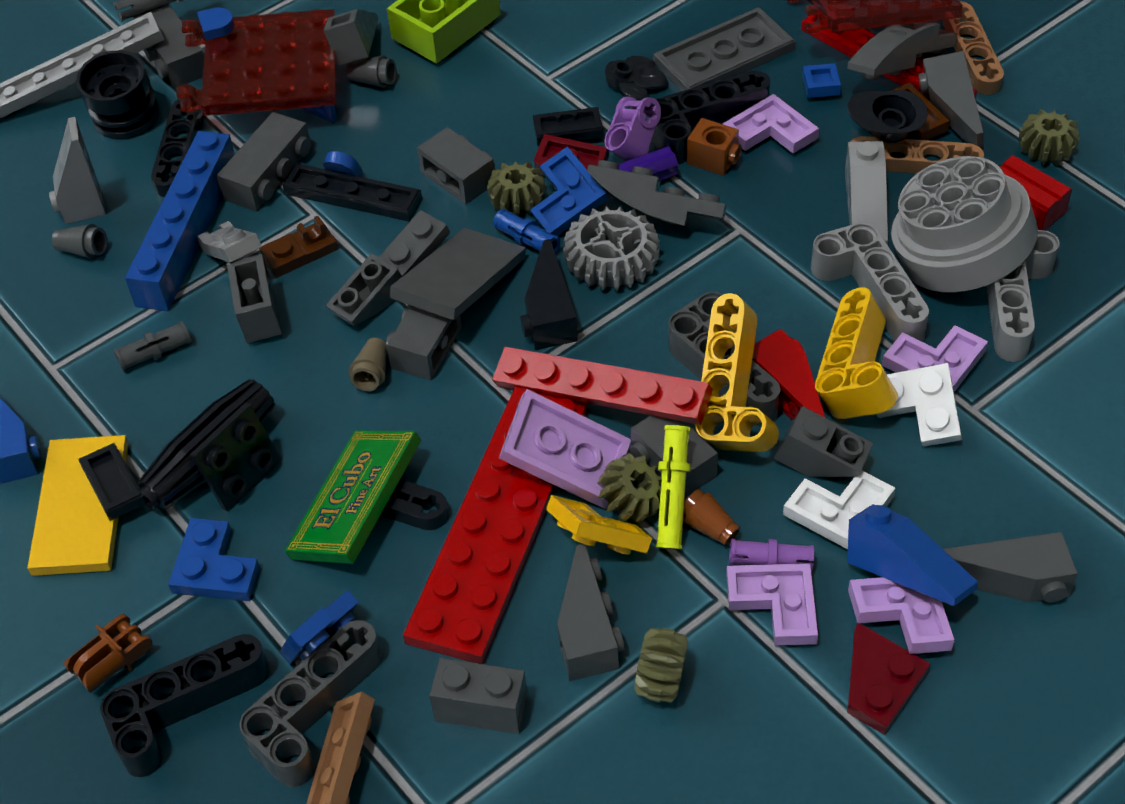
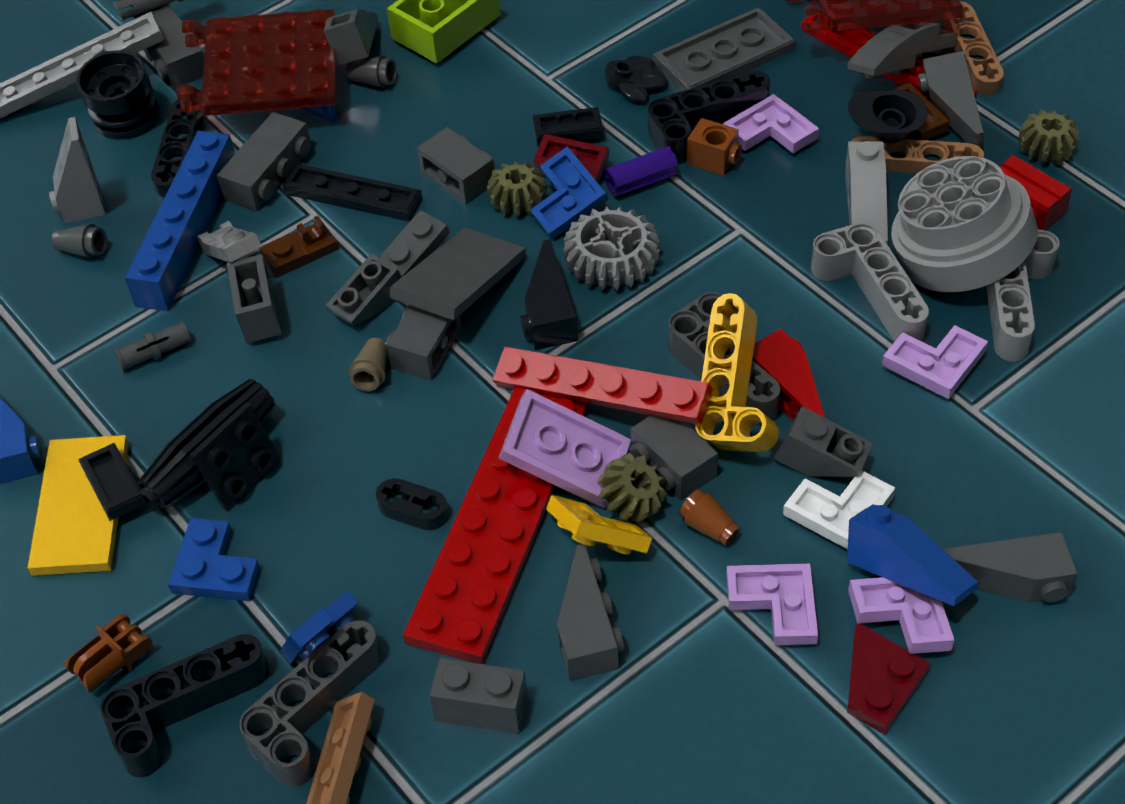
blue tile [197,7,234,41] -> none
green tile [285,430,422,564] -> none
blue tile [323,151,363,177] -> none
blue pin [493,209,561,253] -> none
dark grey slope [587,160,727,228] -> none
medium lavender piece [604,96,661,161] -> none
olive gear [634,628,688,702] -> none
neon yellow pin [656,425,691,549] -> none
medium lavender pin [729,539,814,572] -> none
blue plate [802,63,841,98] -> none
yellow beam [815,287,898,419] -> none
white plate [877,363,962,447] -> none

